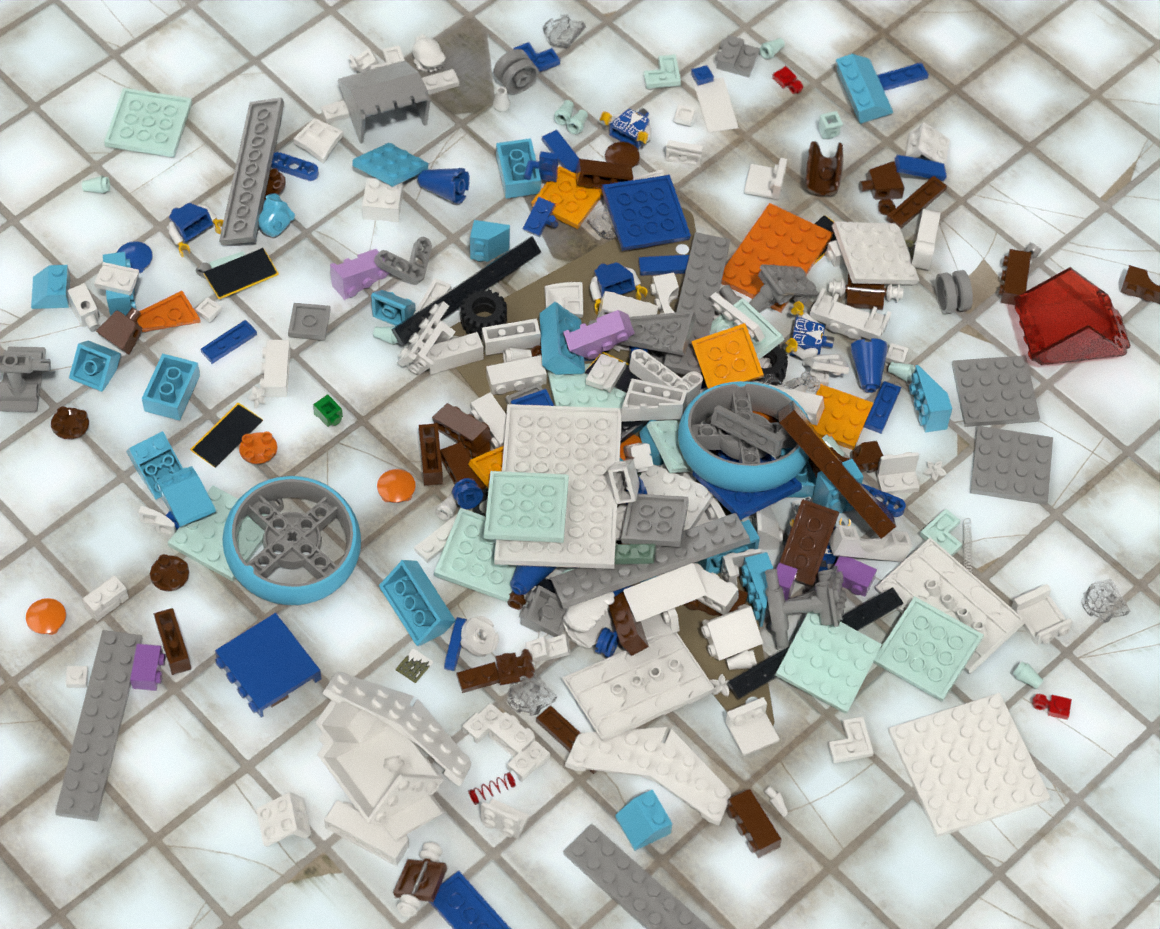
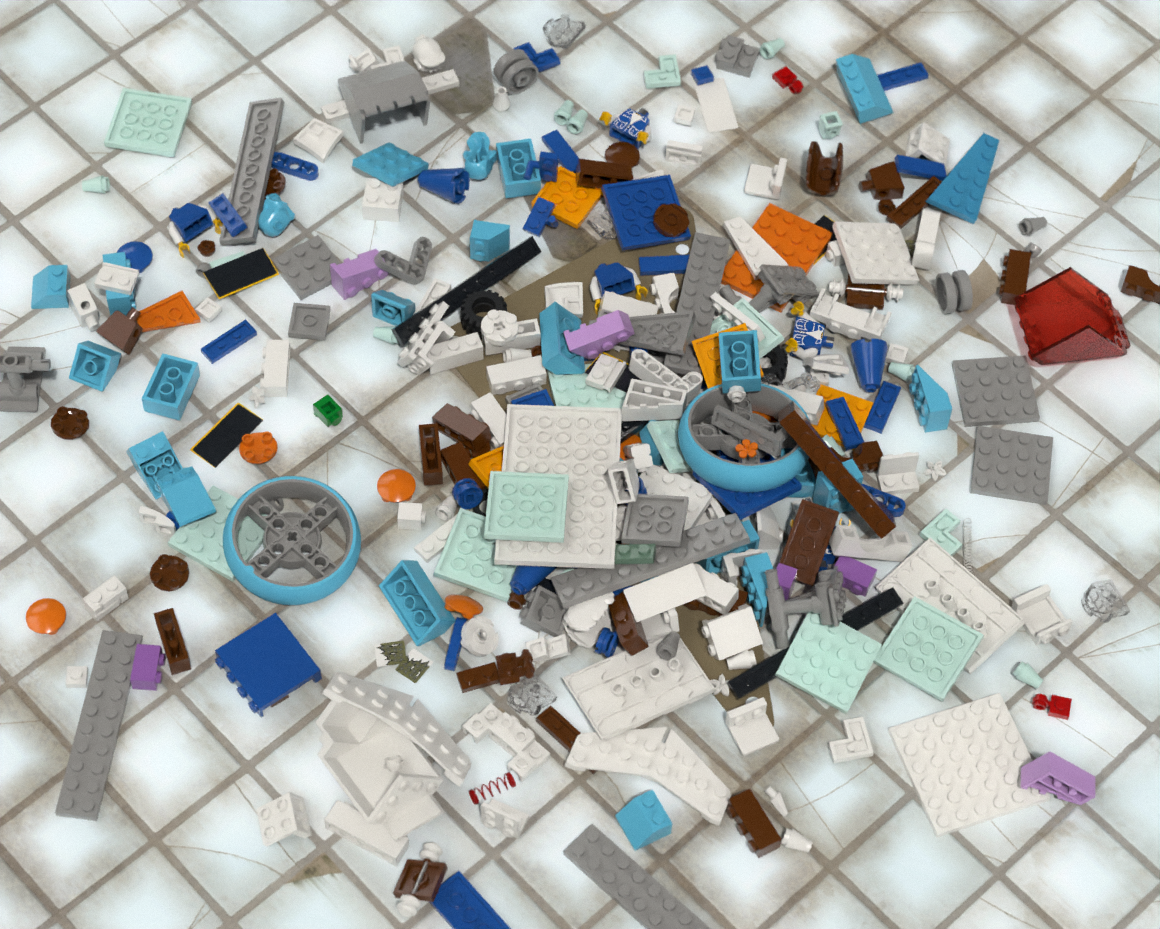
none -> reddish brown plate [198,240,215,257]
none -> blue tile [209,193,248,237]
none -> light grey plate [271,235,341,301]
none -> sticker [374,641,407,667]
none -> white brick [397,502,426,530]
none -> orange dish [444,594,483,619]
none -> medium azure head [463,132,497,180]
none -> white plate [481,310,518,346]
none -> reddish brown tile [653,203,689,237]
none -> light grey cone [658,631,680,660]
none -> medium azure brick [719,330,761,393]
none -> white wing [723,216,789,280]
none -> white plate [727,386,746,403]
none -> orange plant [735,439,758,458]
none -> white cone [781,828,813,853]
none -> blue tile [825,396,864,451]
none -> dark azure wing [926,133,999,224]
none -> light grey cone [1019,217,1047,236]
none -> lavender wedge [1021,751,1095,805]

